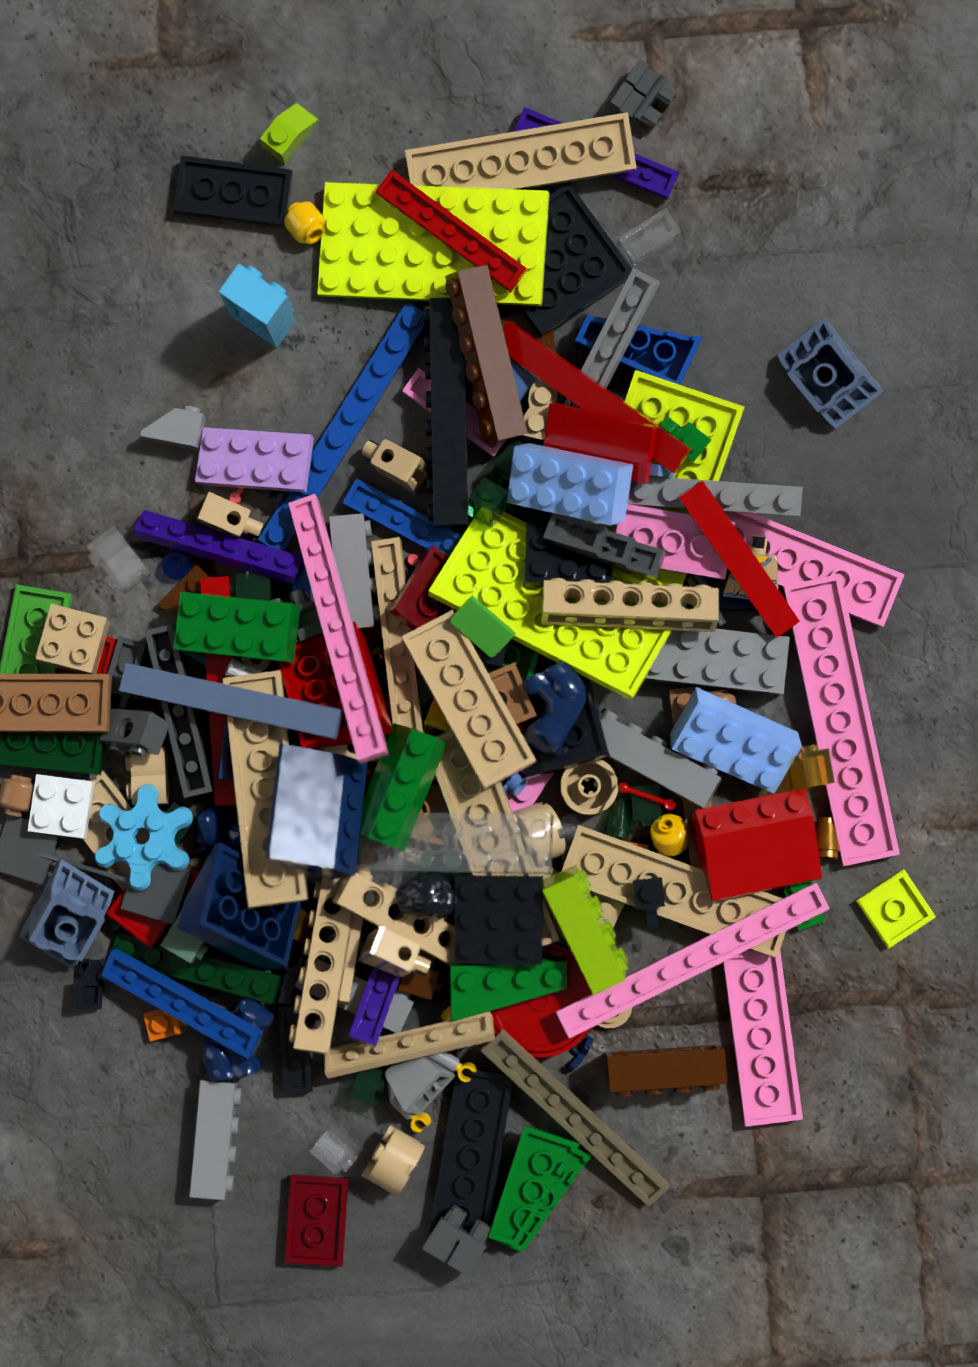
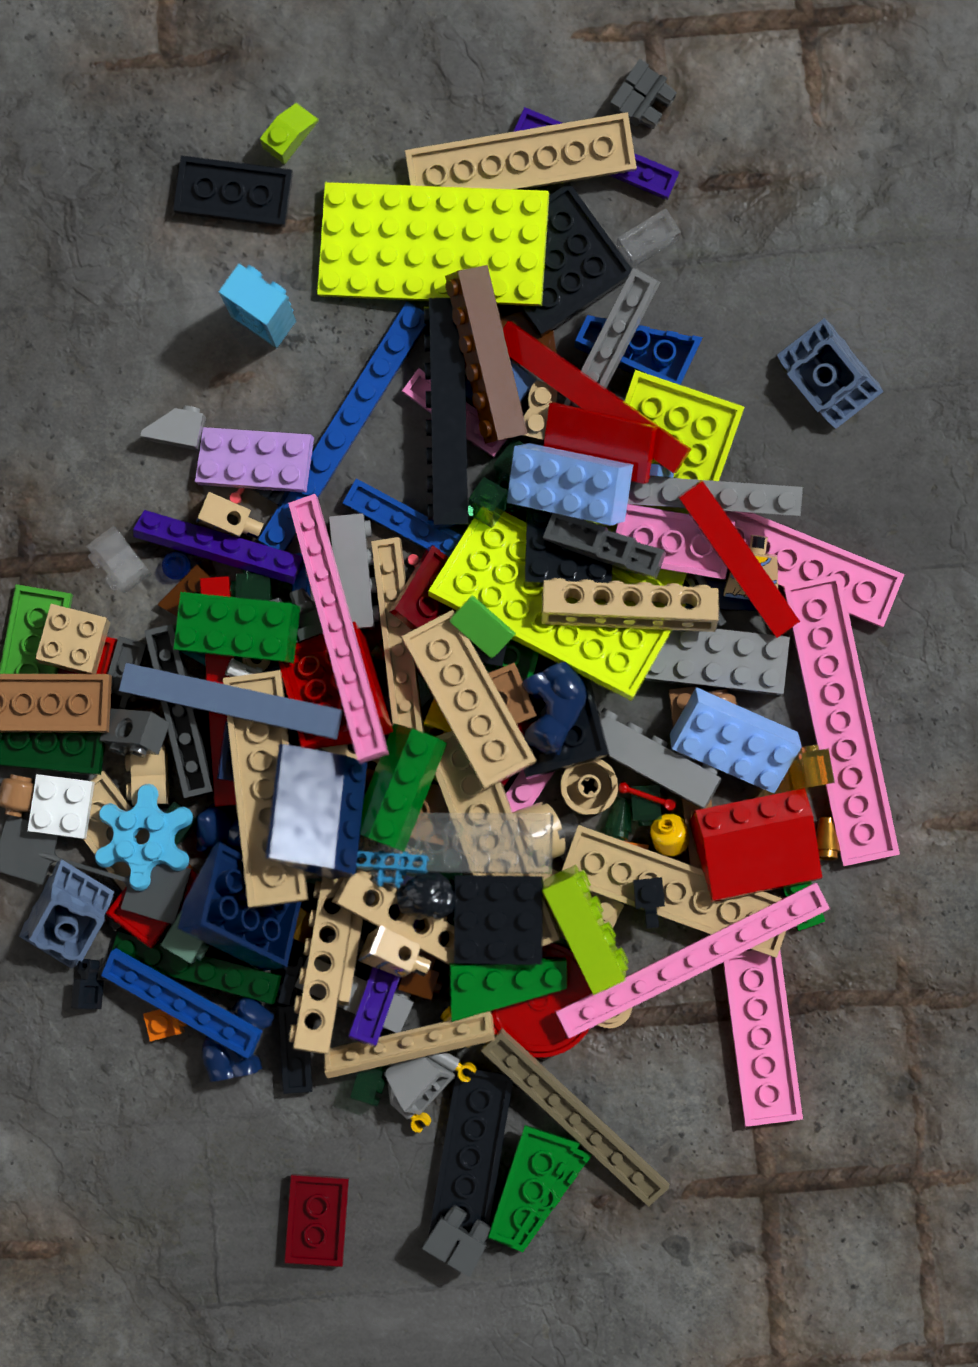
light grey brick [190,1078,242,1200] -> none
yellow head [284,202,326,244] -> none
clear brick [309,1123,358,1175] -> none
tan brick [361,1125,425,1196] -> none
tan torso [362,439,431,495] -> none
red tile [375,169,528,293] -> none
medium blue plate [502,770,528,796] -> none
dark blue piece [564,1034,594,1072] -> none
reddish brown brick [605,1044,727,1097] -> none
green plate [660,416,712,463] -> none
neon yellow tile [855,869,936,949] -> none
none -> dark azure piece [356,850,429,888]

